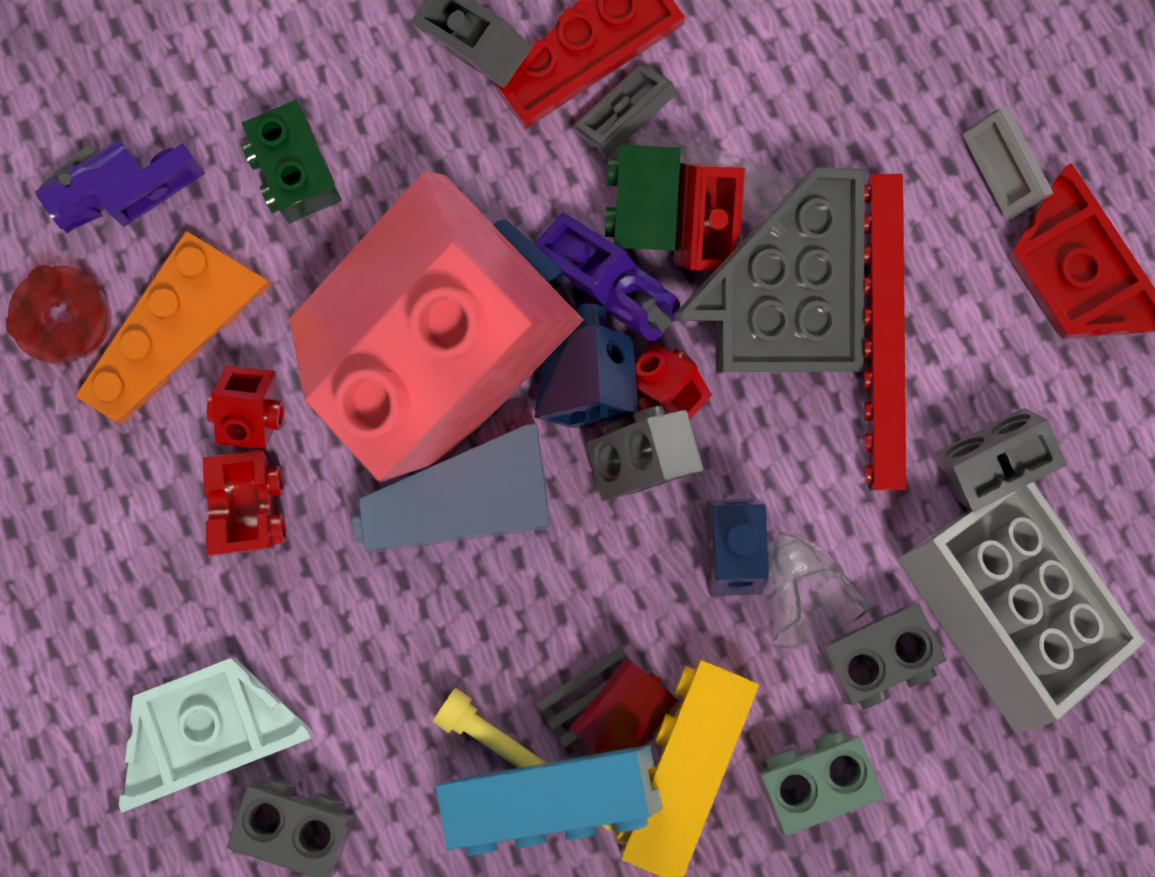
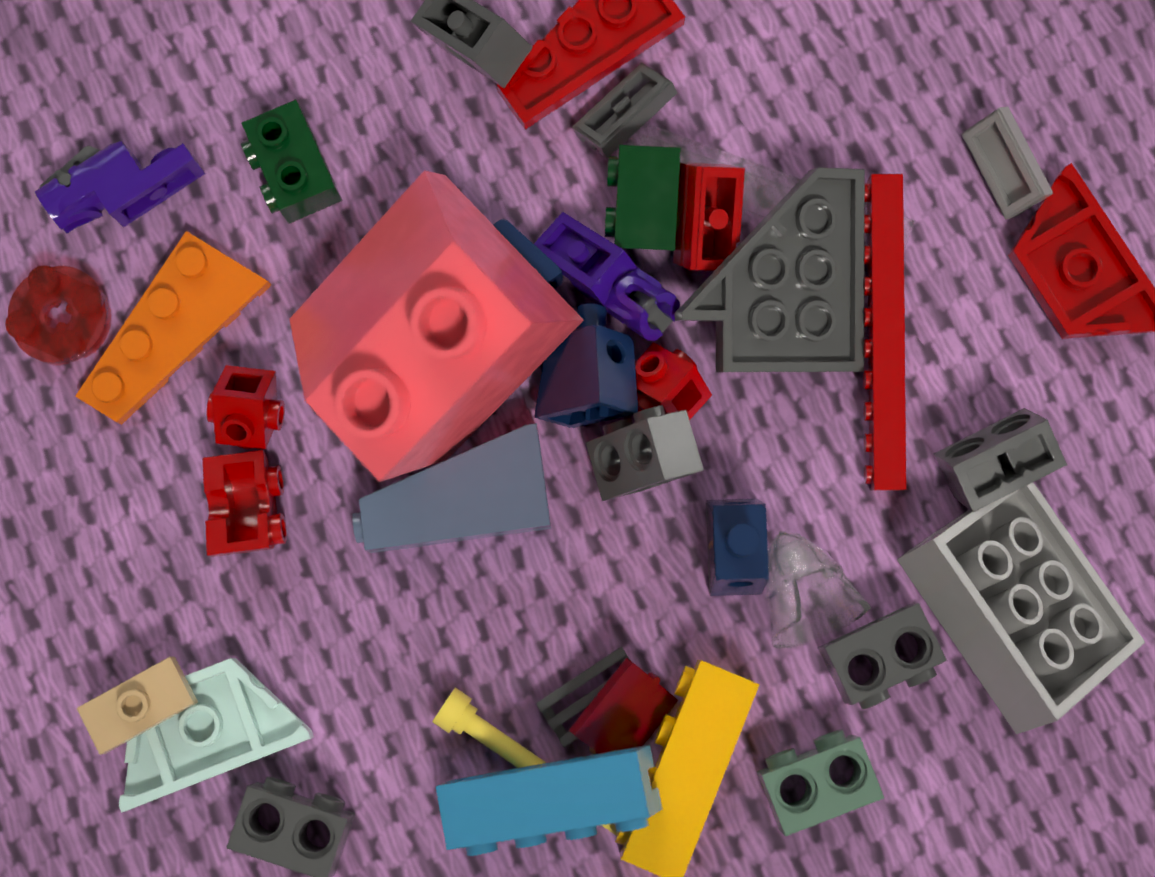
none -> tan plate [76,656,198,755]

